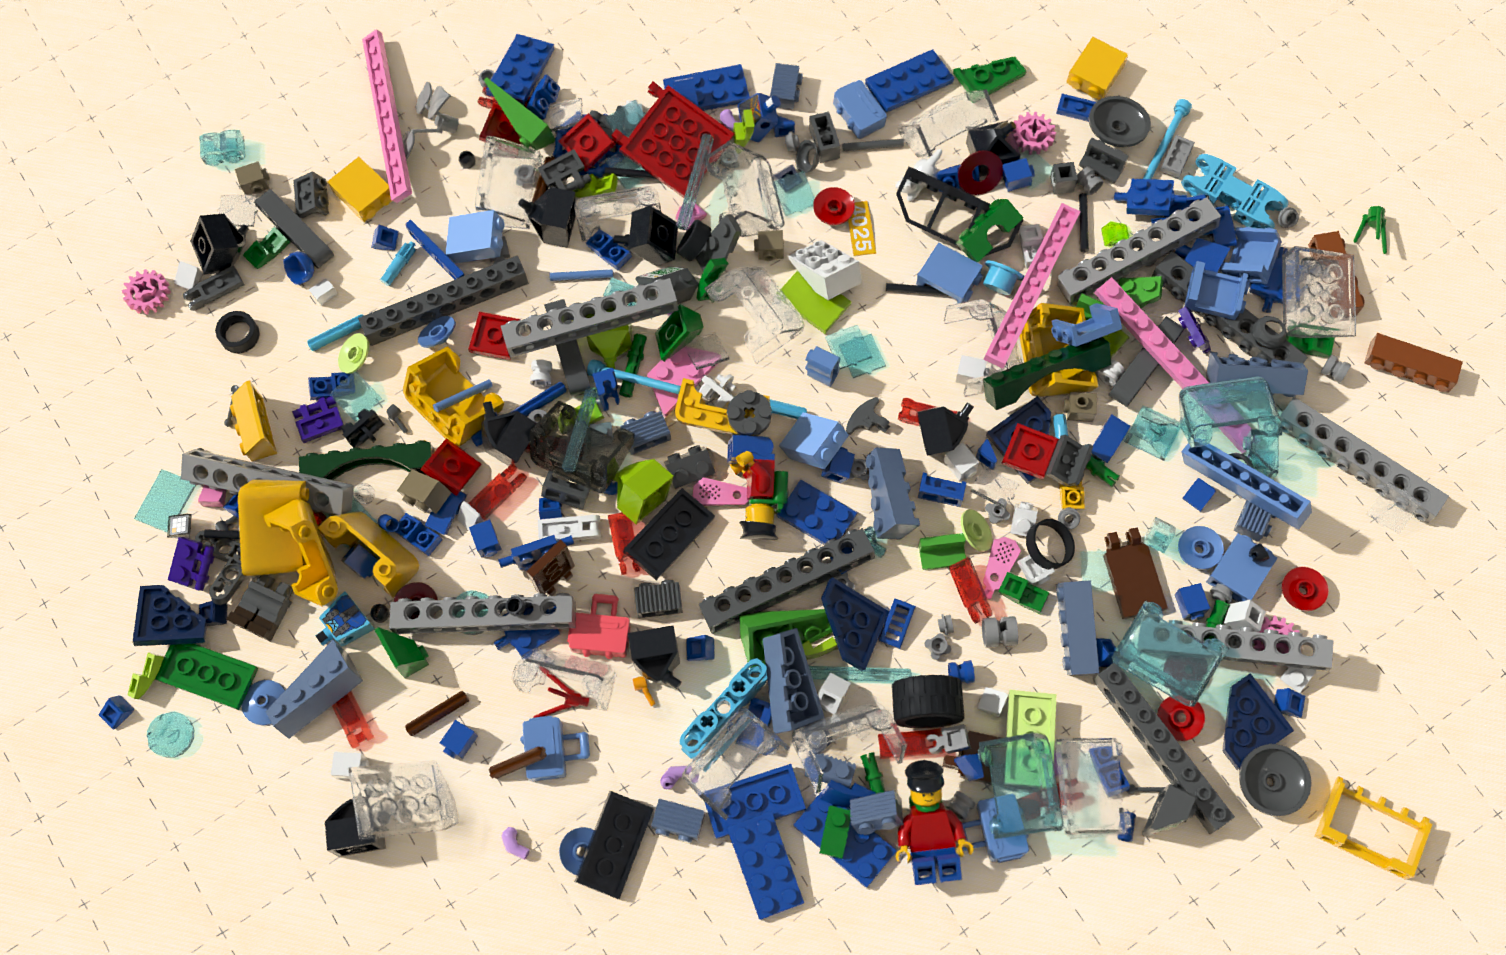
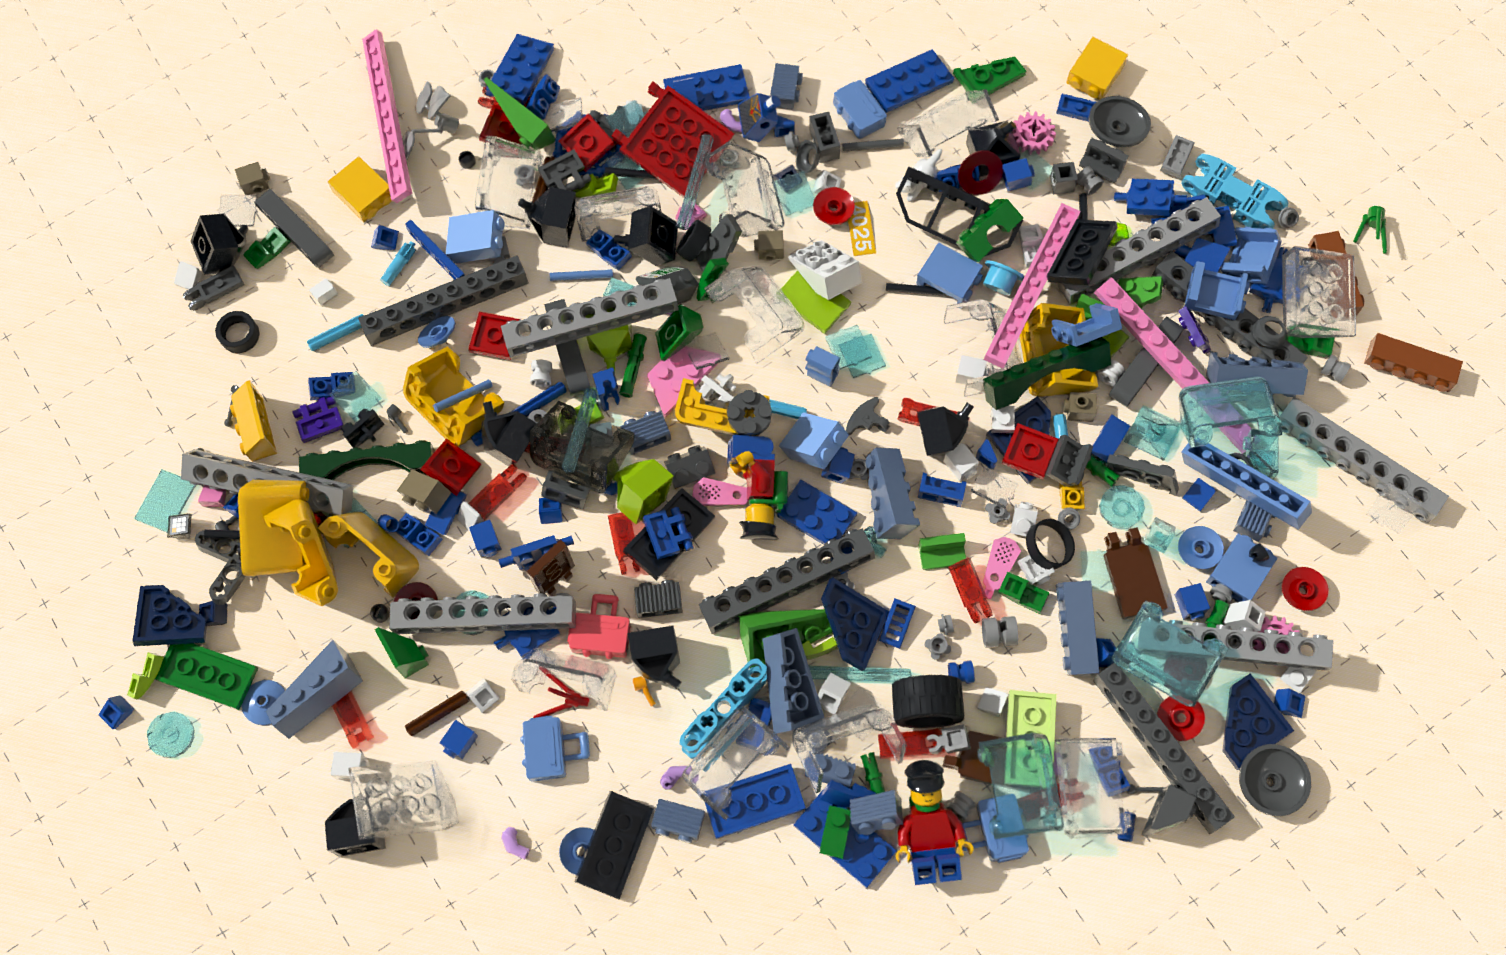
bright pink gear [122,269,171,314] -> none
dark purple plate [167,537,215,591] -> none
clear light blue brick [199,129,245,166] -> none
dark grey hips [226,575,293,642] -> none
blue hair [283,251,314,285] -> none
dark grey bracket [293,171,329,219] -> none
torso [315,591,375,646] -> none
yellowish green dish [338,333,369,374] -> none
blue brick [340,543,378,579] -> none
clear plate [353,483,375,504] -> none
reddish brown axle [489,746,547,779] -> none
black hinge [505,596,526,616] -> none
white plate [538,515,602,540] -> none
medium azure piece [587,359,681,394] -> none
blue slope [686,635,715,661] -> none
blue plate [726,811,804,920] -> none
lime slope [733,109,755,152] -> none
blue slope [954,754,984,781] -> none
yellowish green dish [961,509,992,552] -> none
medium azure piece [1143,99,1192,179] -> none
yellow hinge [1314,776,1433,880] -> none
none -> white slope [466,678,500,713]
none -> blue plate [643,507,694,560]
none -> white slope [813,170,842,194]
none -> white bracket [990,406,1015,433]
none -> black plate [1047,219,1118,285]
none -> clear light blue tile [1099,485,1145,529]
none -> dark grey wing [1107,454,1179,496]

